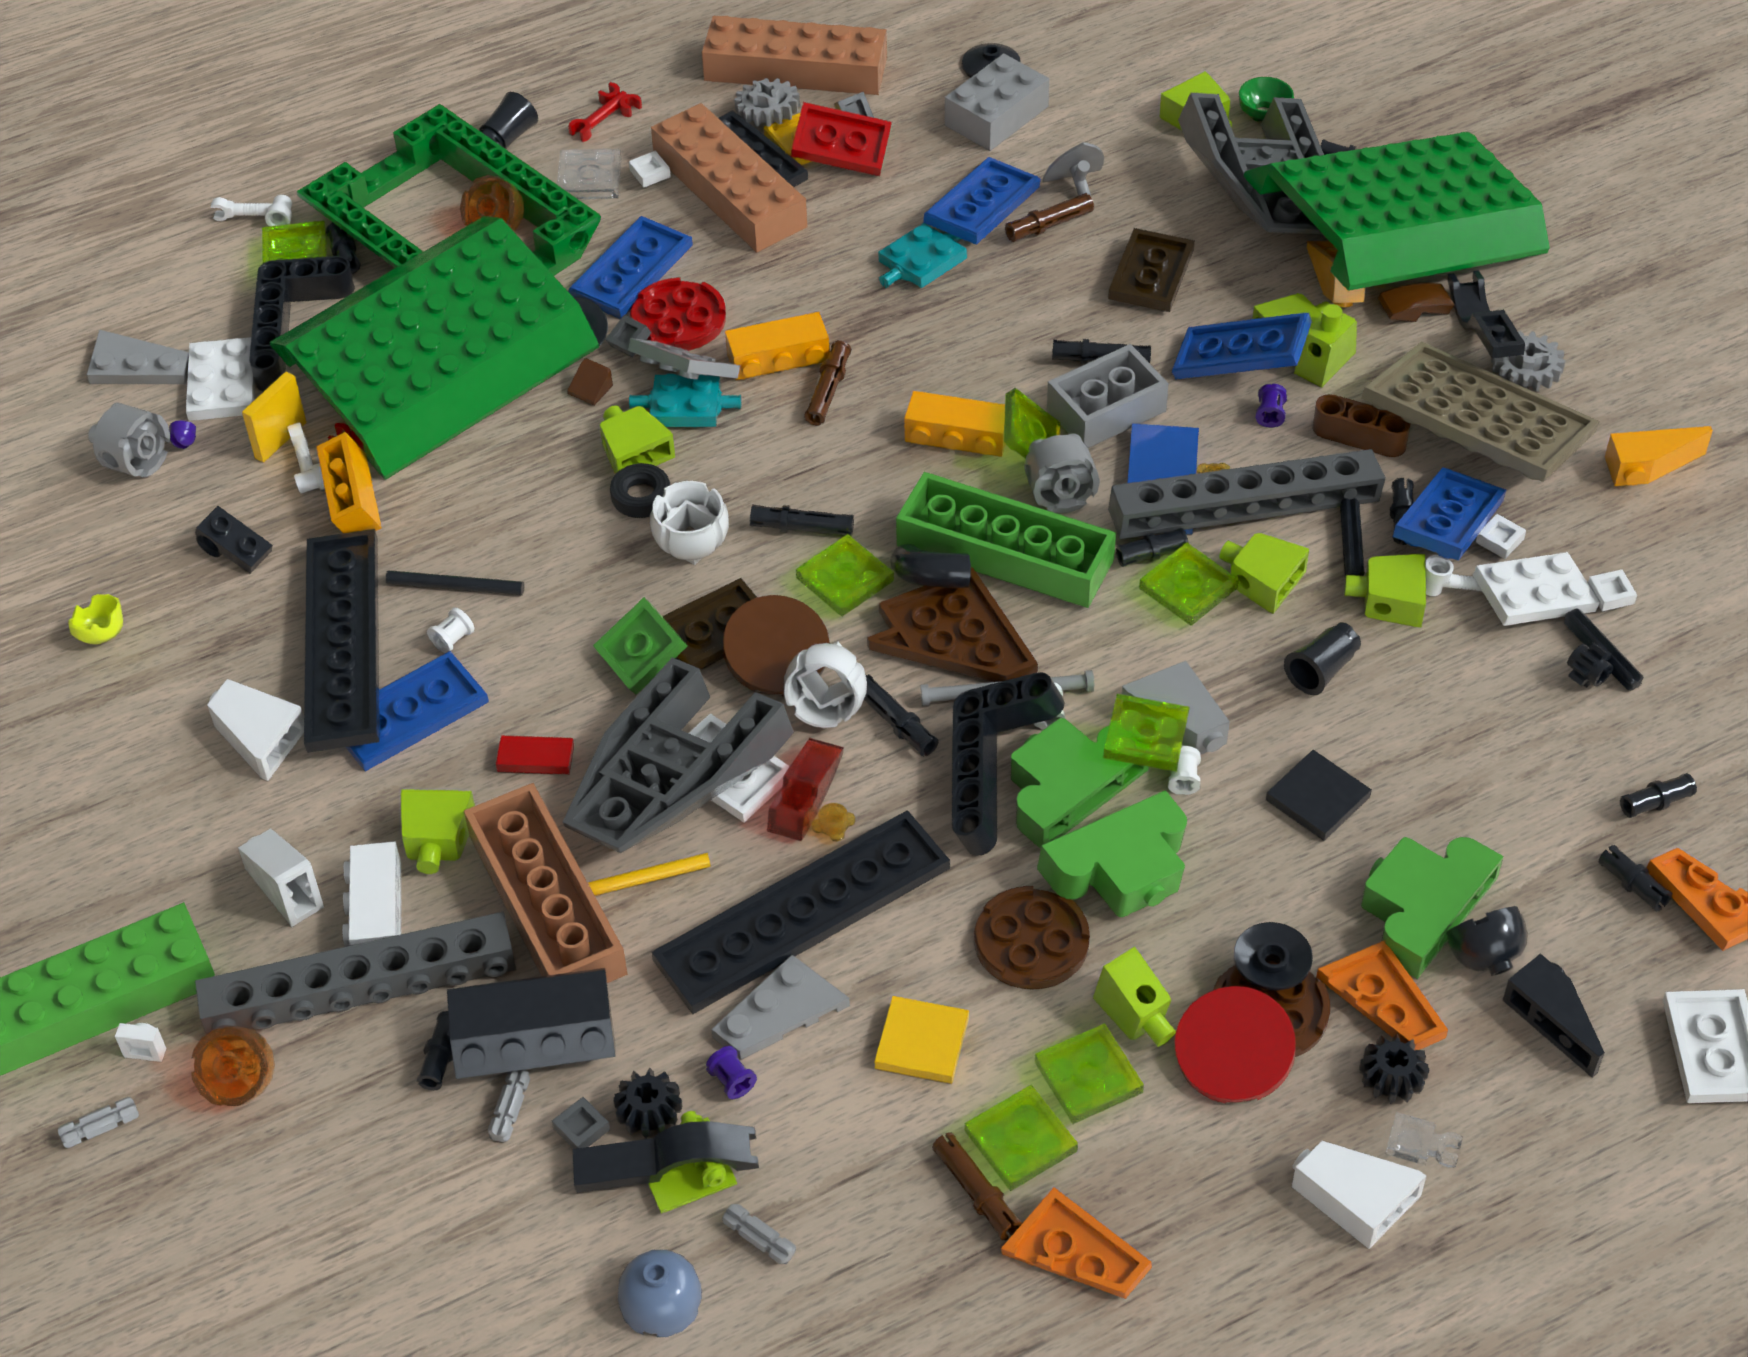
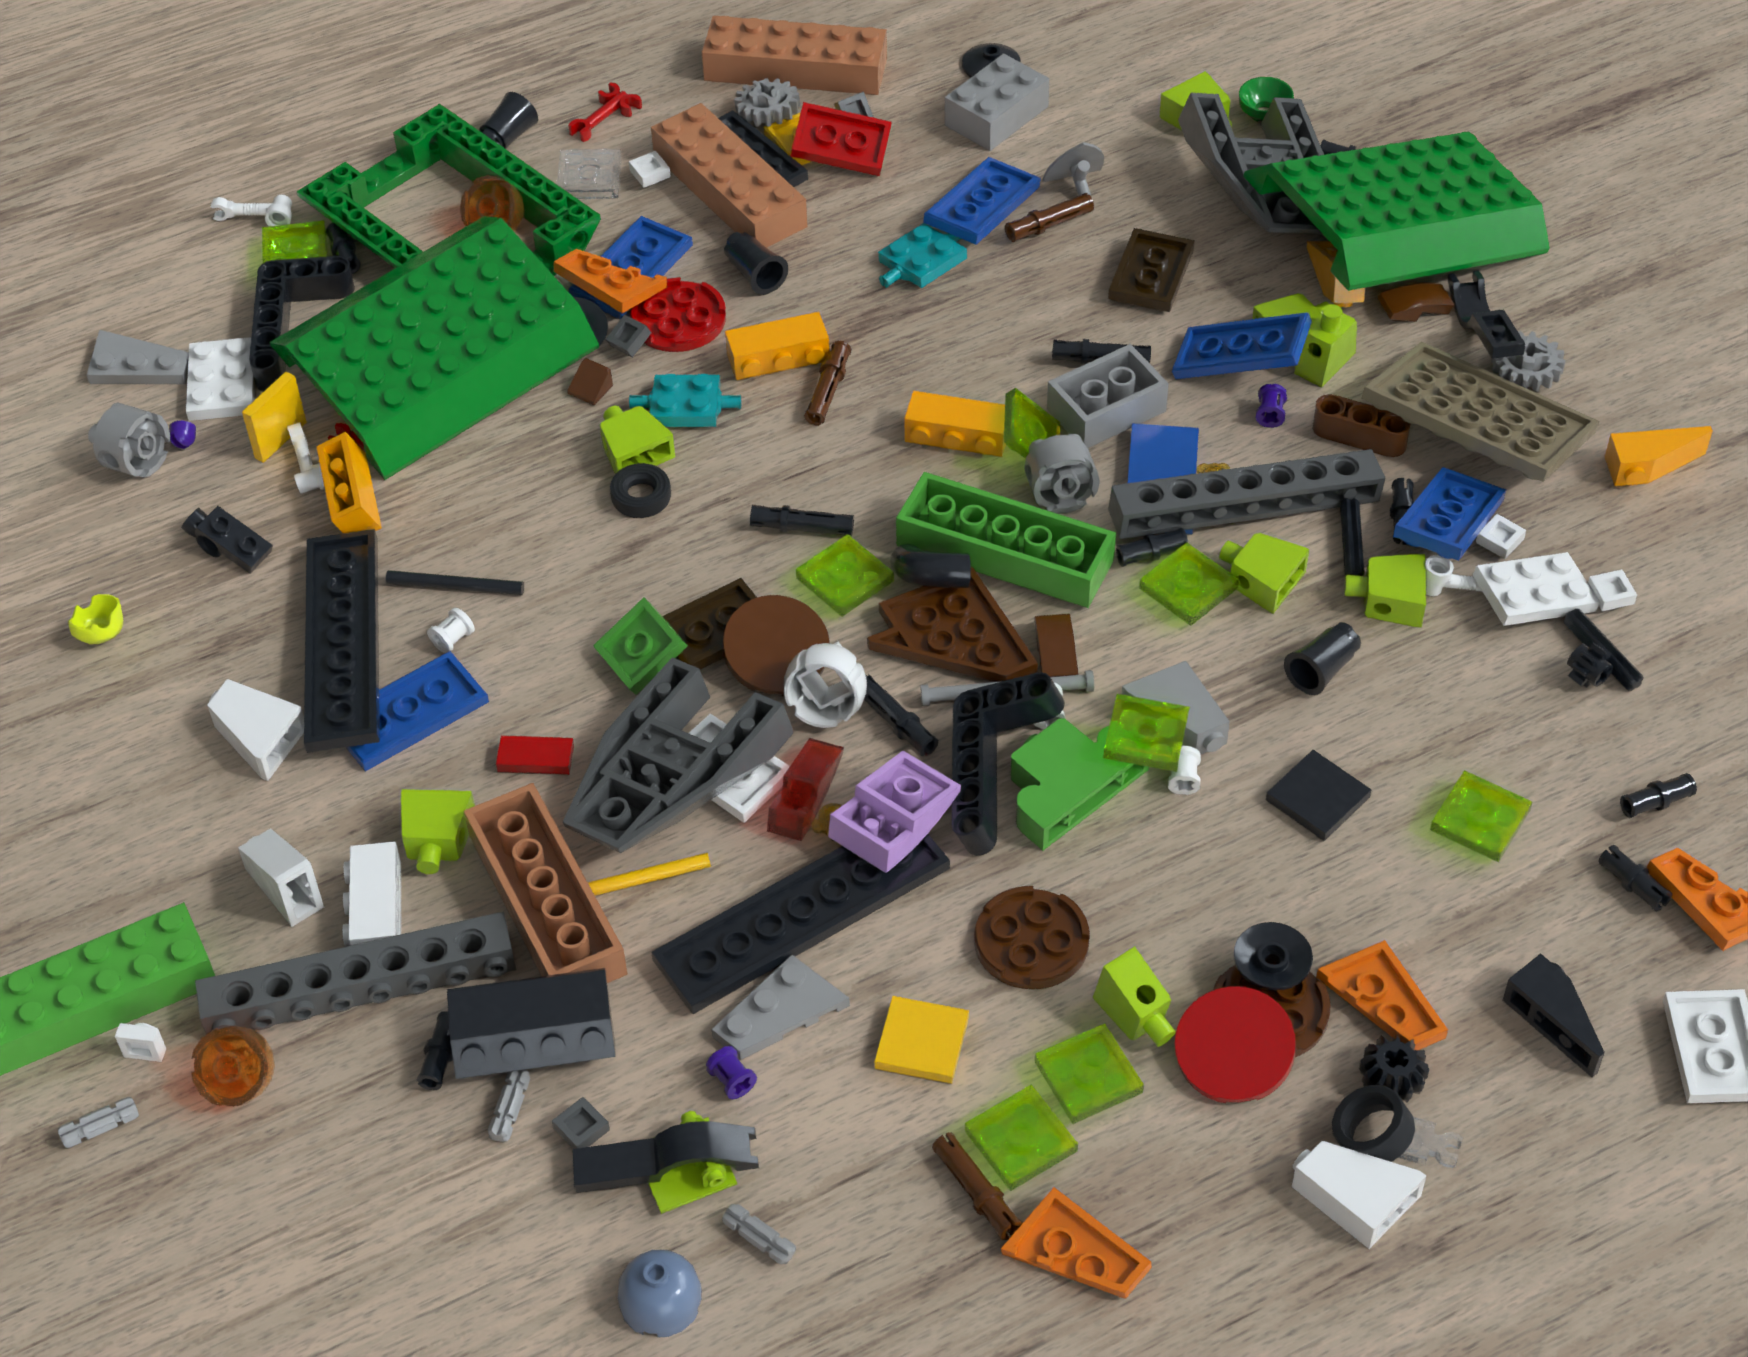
black gear [613,1067,683,1139] -> none
light grey wing [628,338,740,379] -> none
white piece [650,481,729,565] -> none
bright green brick [1037,790,1187,917] -> none
bright green brick [1361,837,1504,979] -> none
black cylinder [1446,906,1528,976] -> none
none -> black hinge [181,508,208,538]
none -> orange wing [554,249,667,314]
none -> black plant [724,232,788,295]
none -> lavender slope [828,751,961,873]
none -> reddish brown slope [1034,614,1079,677]
none -> black tyre [1331,1085,1415,1162]
none -> clear neon green plate [1430,770,1533,862]

